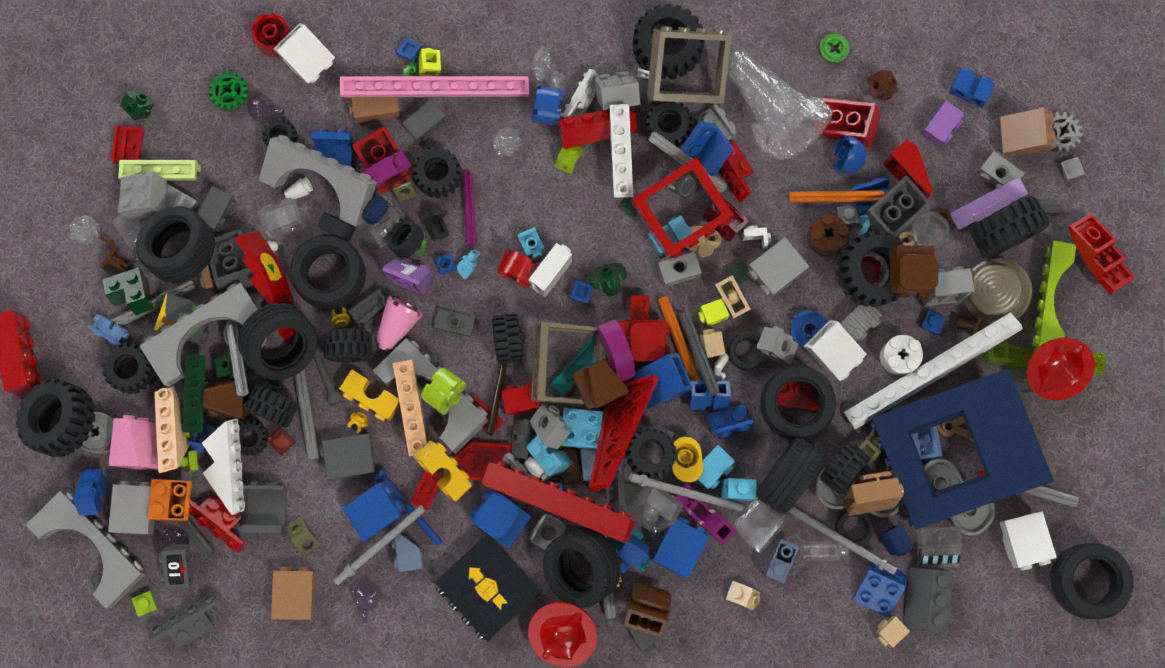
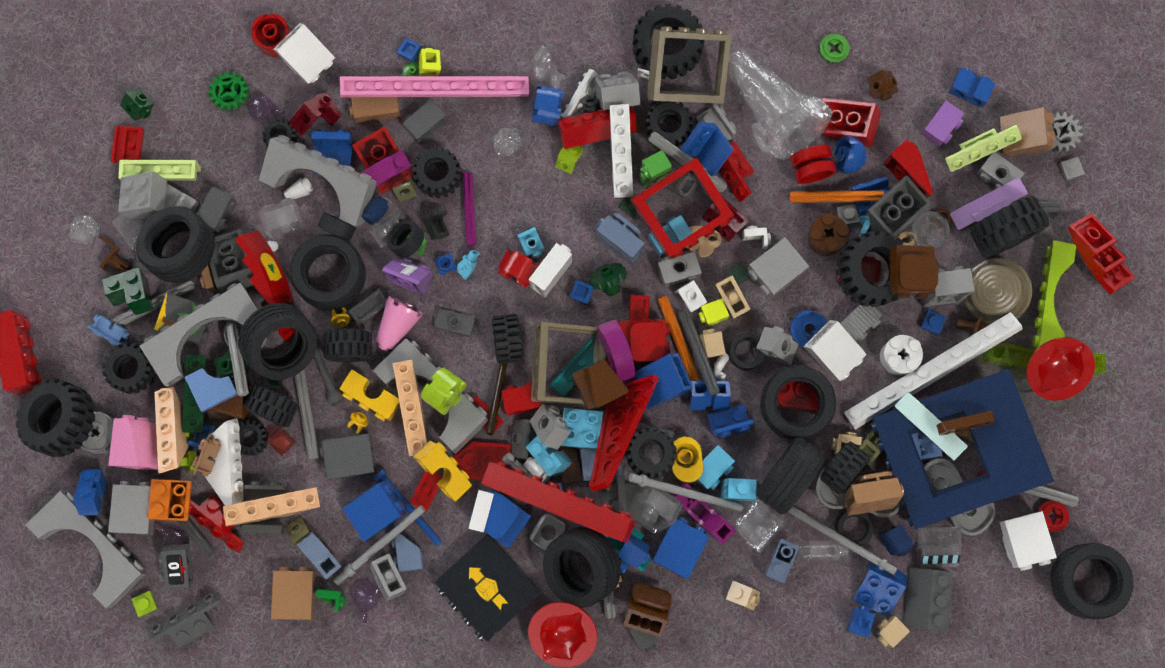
none -> medium blue tile [185,368,237,412]
none -> medium nougat hinge [192,433,221,476]
none -> light nougat slope [223,487,320,526]
none -> dark red tile [289,93,341,136]
none -> sand blue slope [297,532,342,579]
none -> green bracket [316,589,346,612]
none -> light grey brick [369,554,406,602]
none -> white sticker [468,490,494,532]
none -> black bush [582,98,600,113]
none -> sand blue brick [595,212,645,266]
none -> bright green arch [639,150,672,189]
none -> white bracket [674,280,707,312]
none -> red wheel [790,145,837,184]
none -> tan bracket [831,432,862,455]
none -> blue brick [846,606,875,637]
none -> light aqua tile [894,392,968,460]
none -> reddish brown beam [936,411,995,436]
none -> yellowish green bracket [945,125,1022,172]
none -> red gear [1038,501,1069,532]

